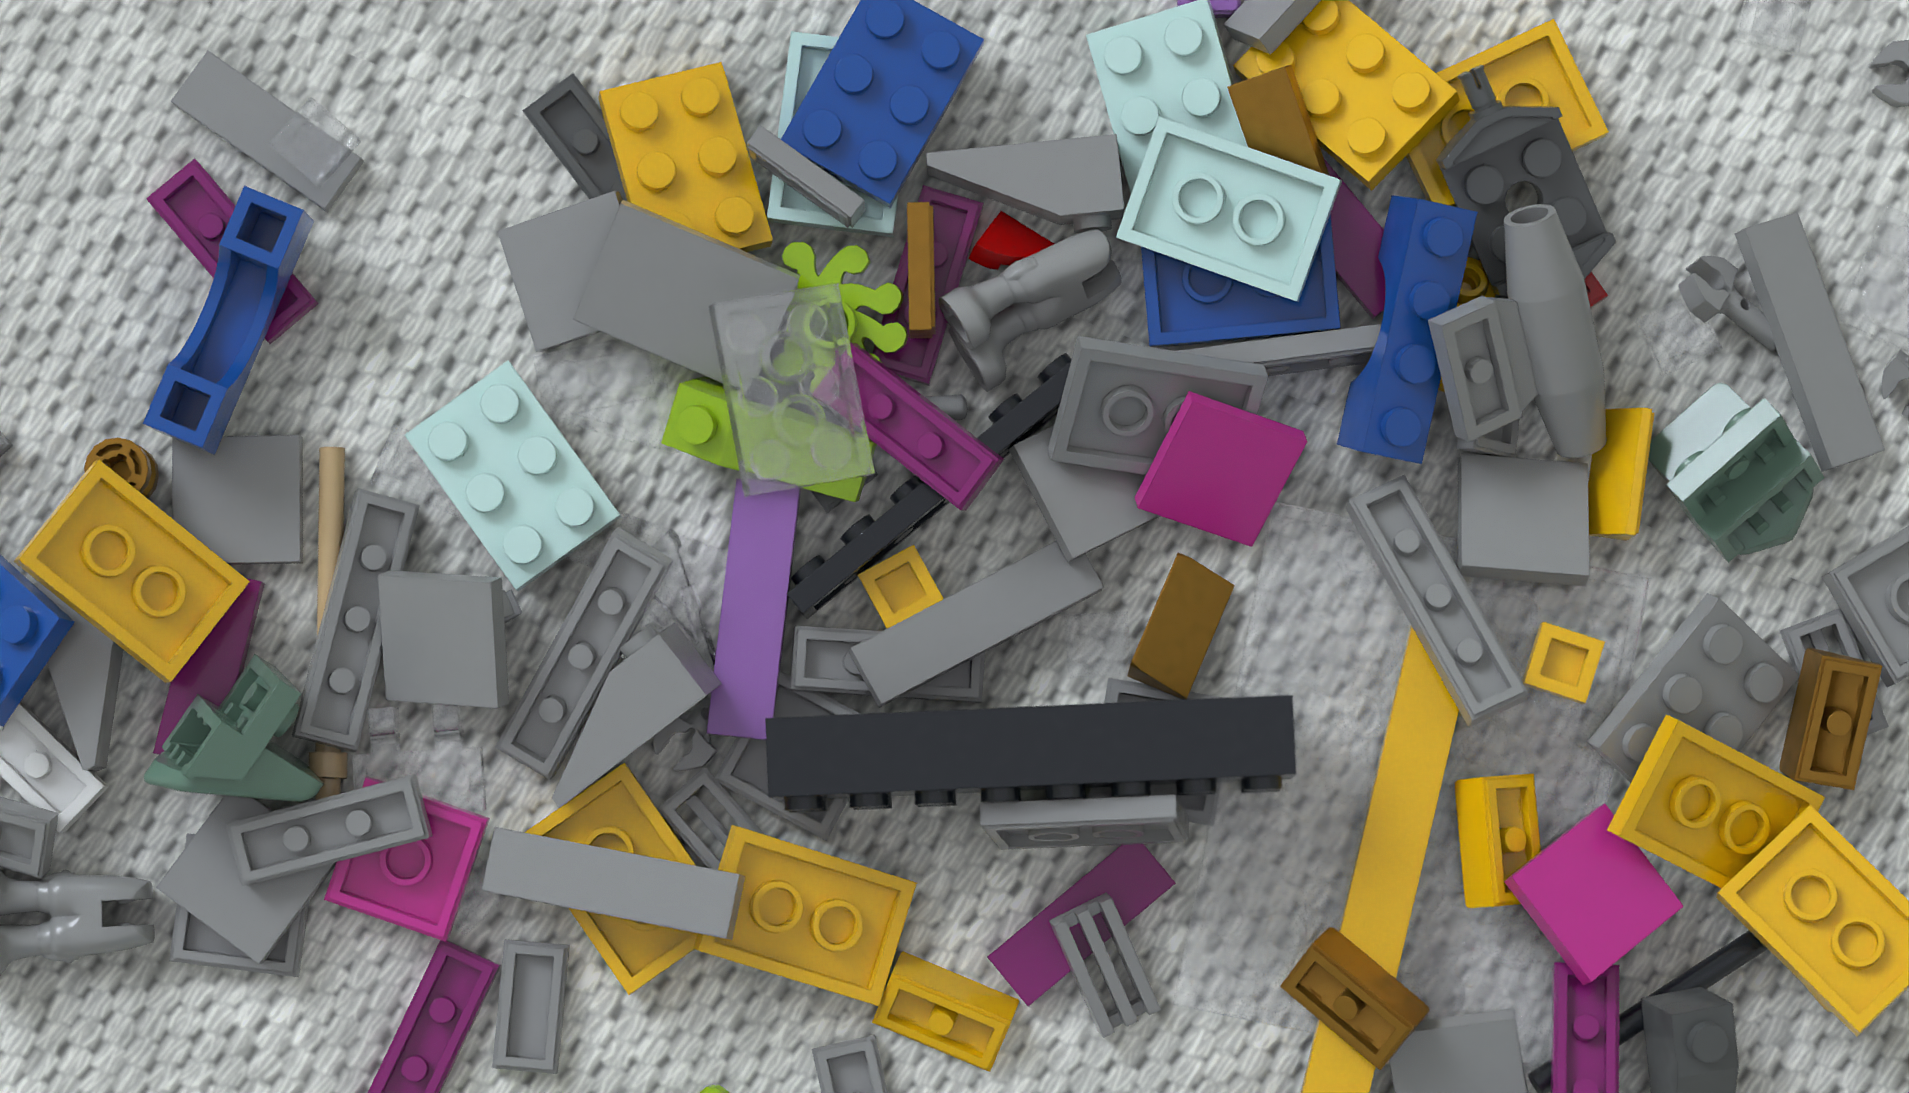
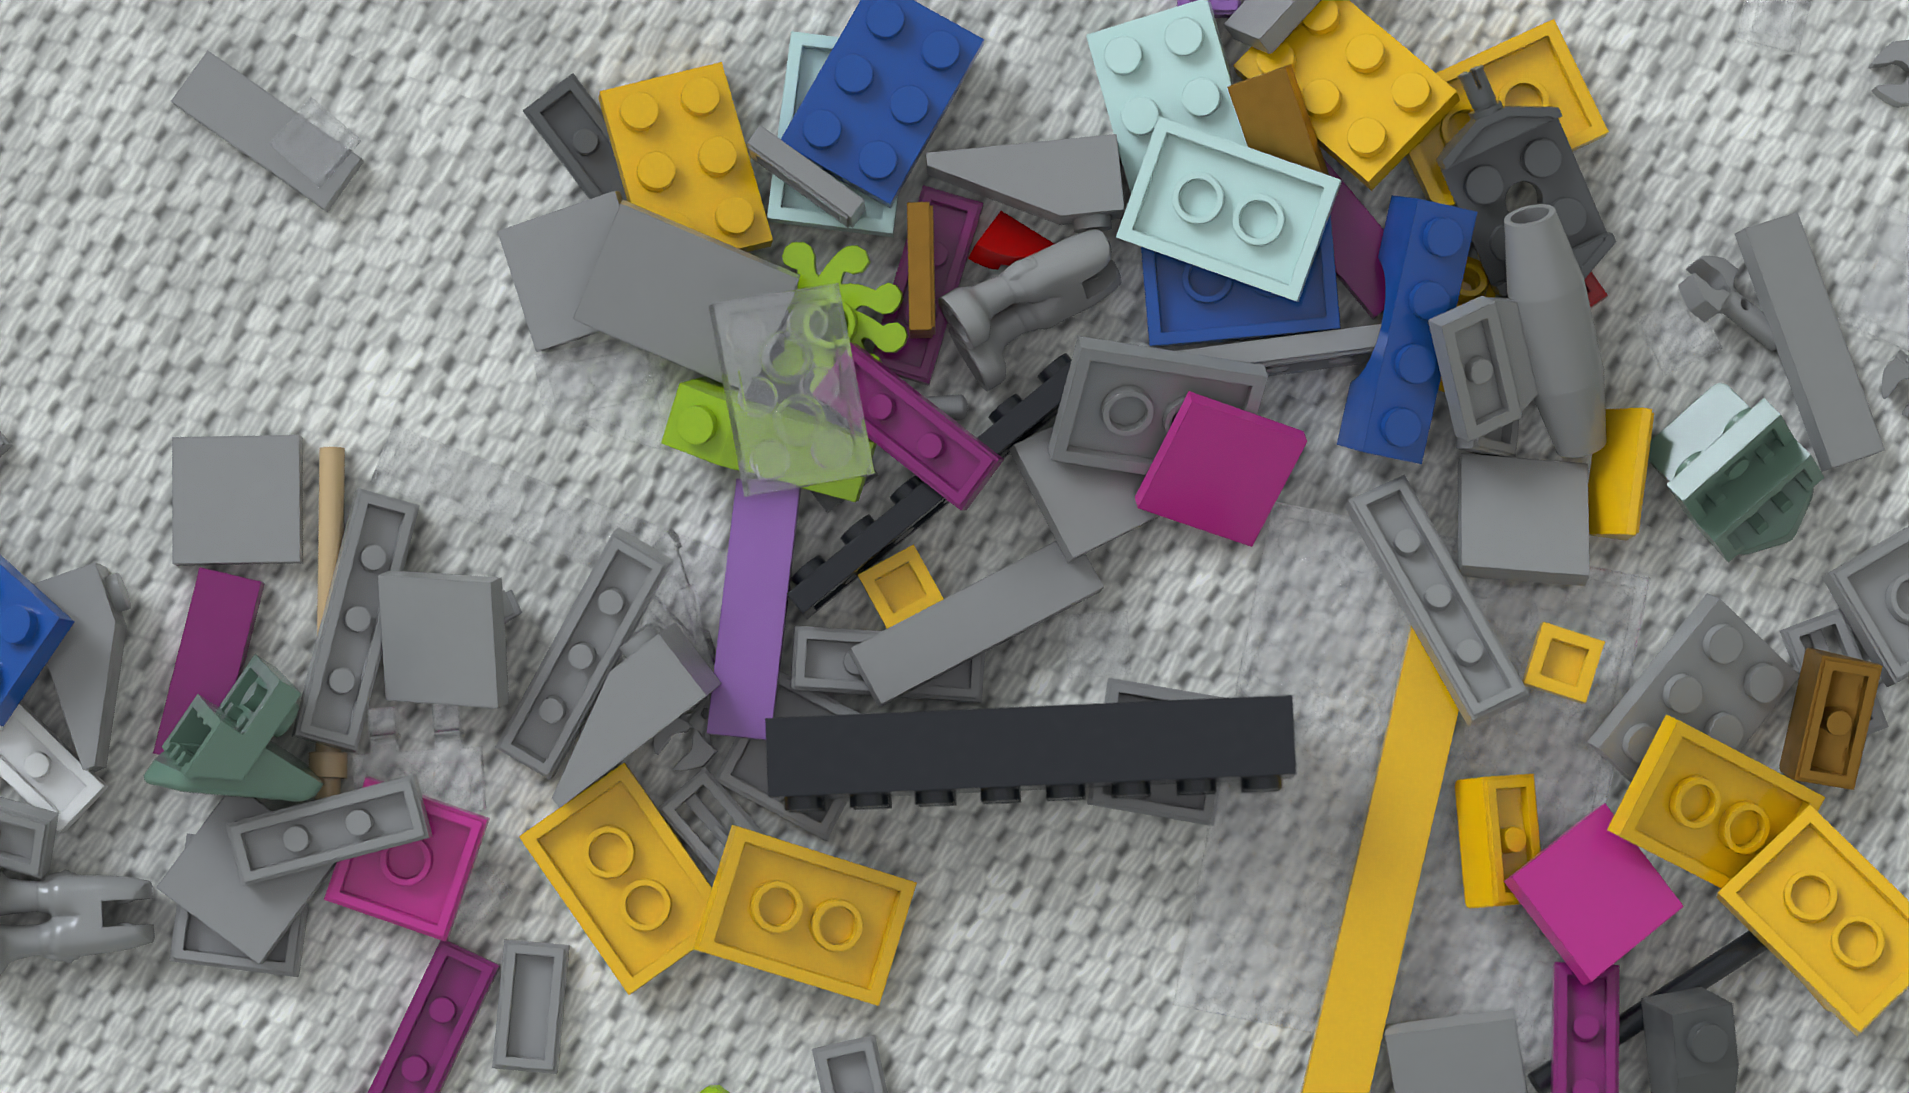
yellow plate [14,460,250,683] -> none
pearl gold wheel [84,437,159,499] -> none
blue arch [143,186,314,455] -> none
magenta tile [146,158,319,344] -> none
light aqua plate [405,360,622,591] -> none
light grey tile [481,827,745,940] -> none
yellow slope [872,951,1019,1072] -> none
light grey tile [980,795,1189,850] -> none
magenta tile [987,844,1176,1006] -> none
light grey tile [1049,892,1161,1038] -> none
pearl gold slope [1127,552,1235,700] -> none
pearl gold slope [1280,927,1430,1070] -> none

